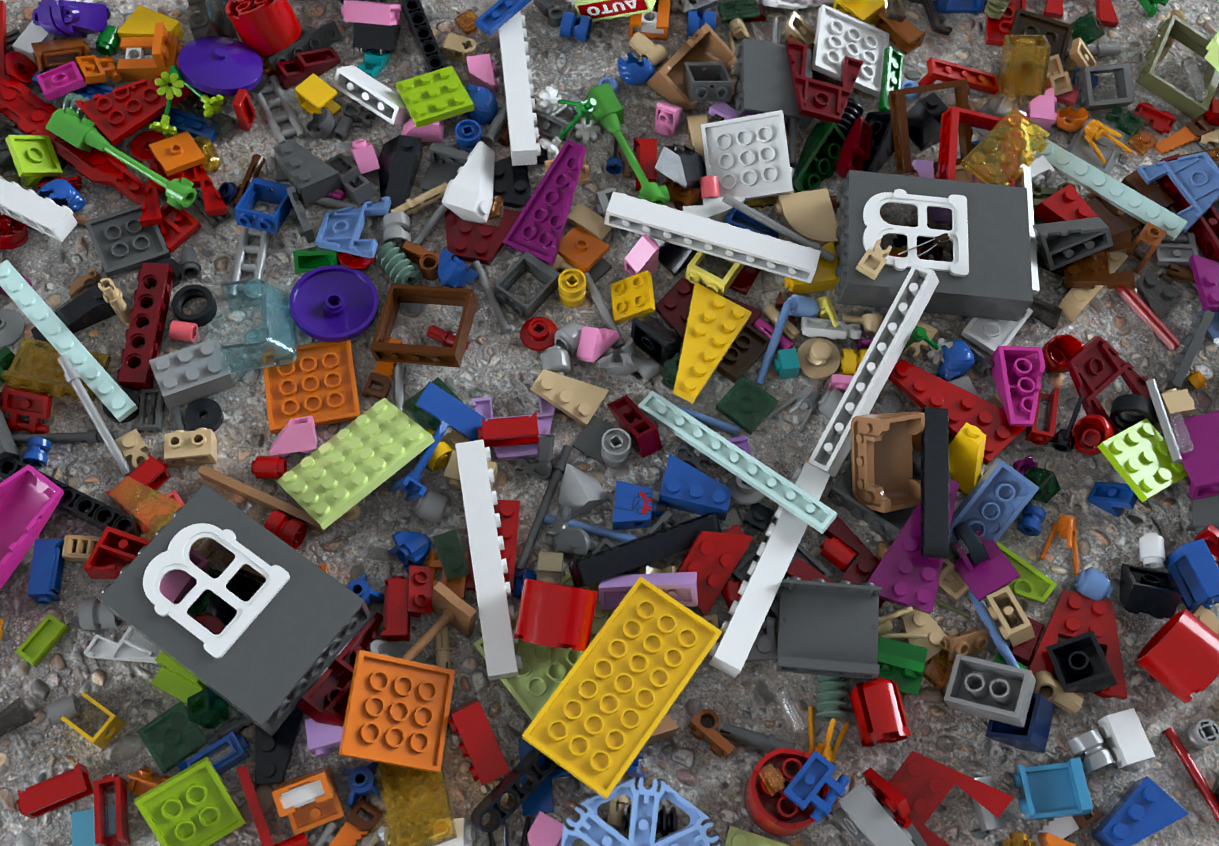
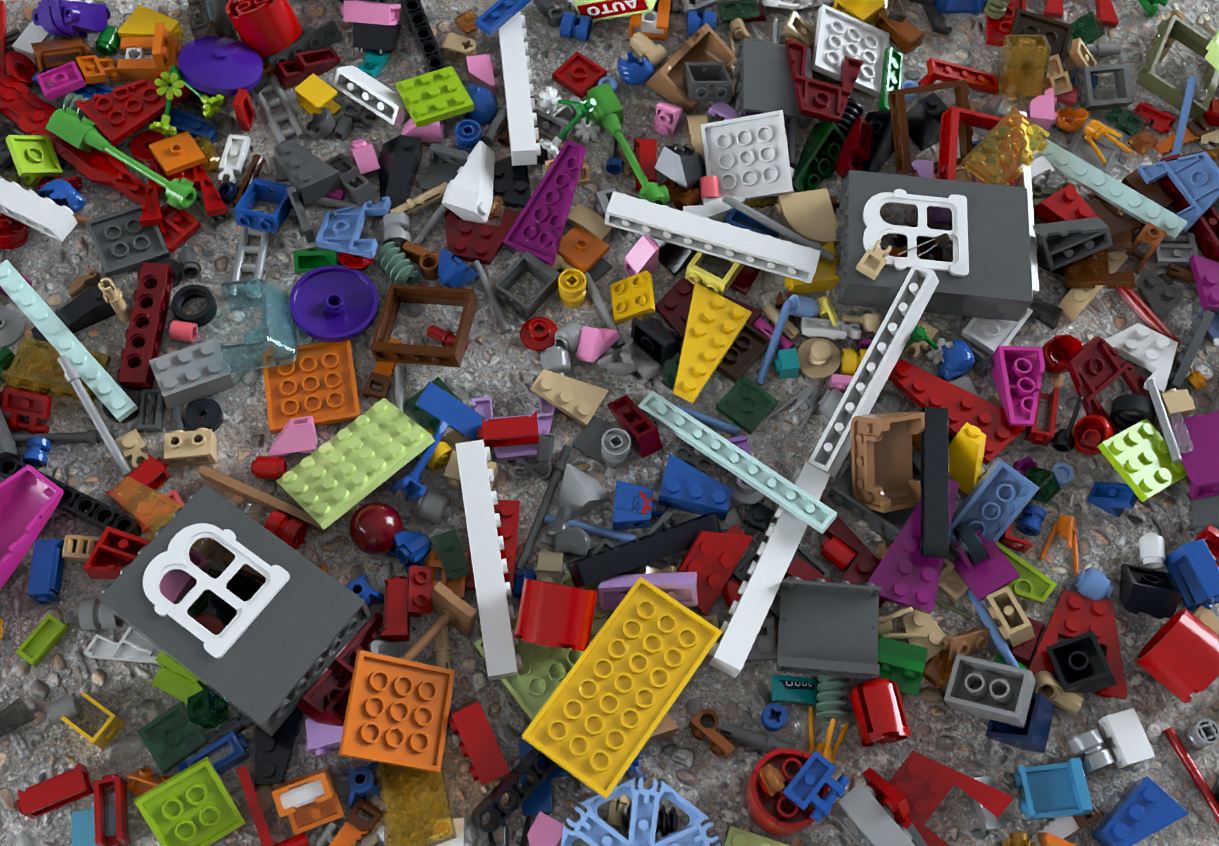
none -> white plate [218,134,251,184]
none -> dark red piece [349,502,403,555]
none -> red tile [552,51,607,99]
none -> blue wheel [761,703,788,732]
none -> teal slope [770,675,819,705]
none -> red bracket [998,522,1033,553]
none -> light blue tile [1049,462,1074,486]
none -> white wing [1105,323,1178,395]
none -> medium blue bar [1171,77,1197,156]

